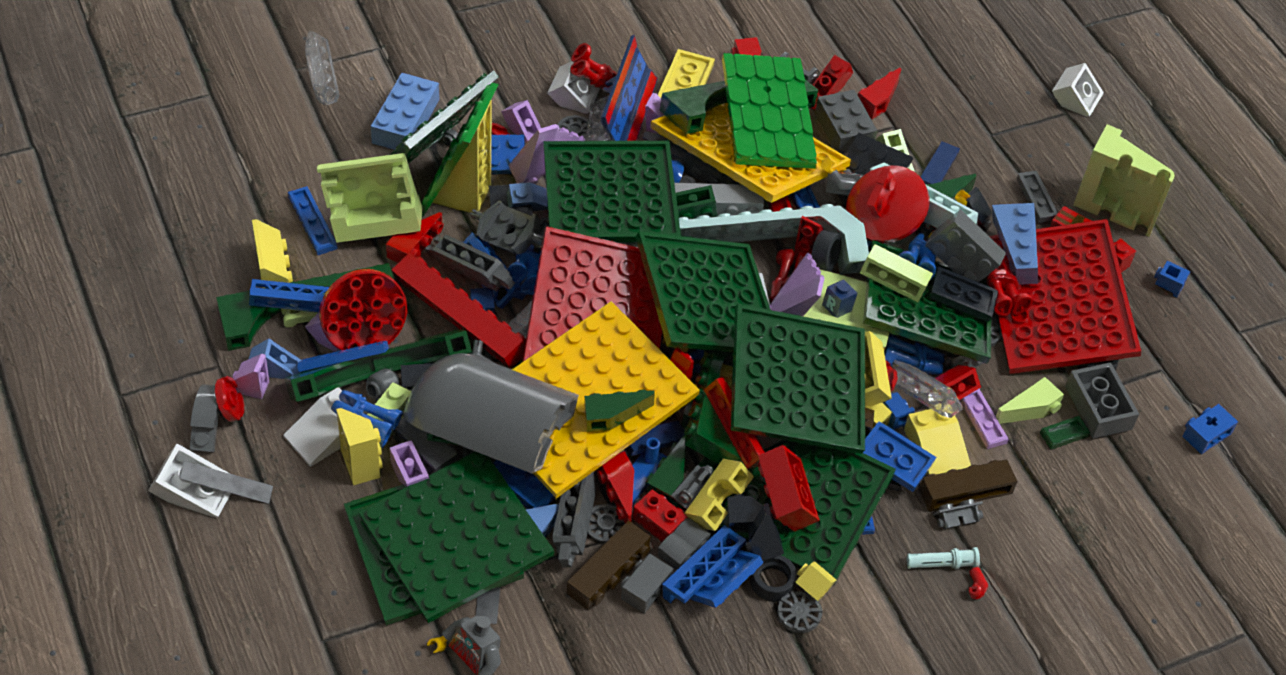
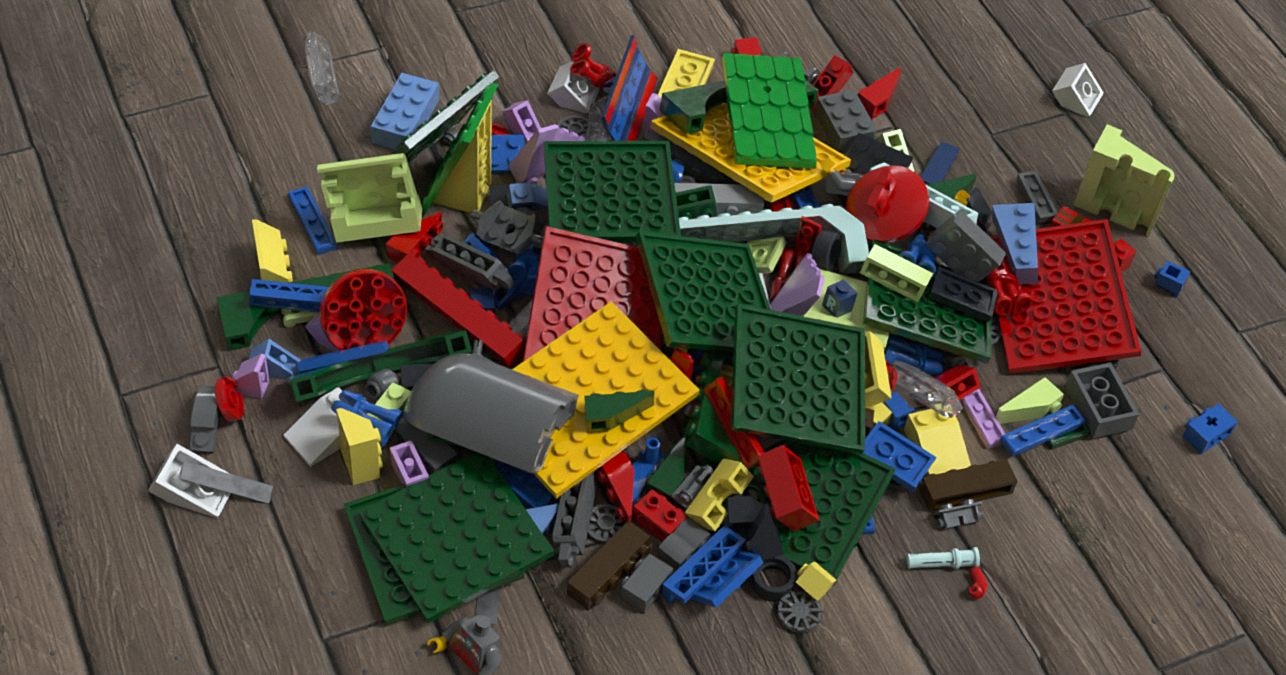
dark blue tile [627,420,686,456] -> none
none -> yellowish green plate [747,237,787,273]
none -> blue tile [1000,405,1086,457]

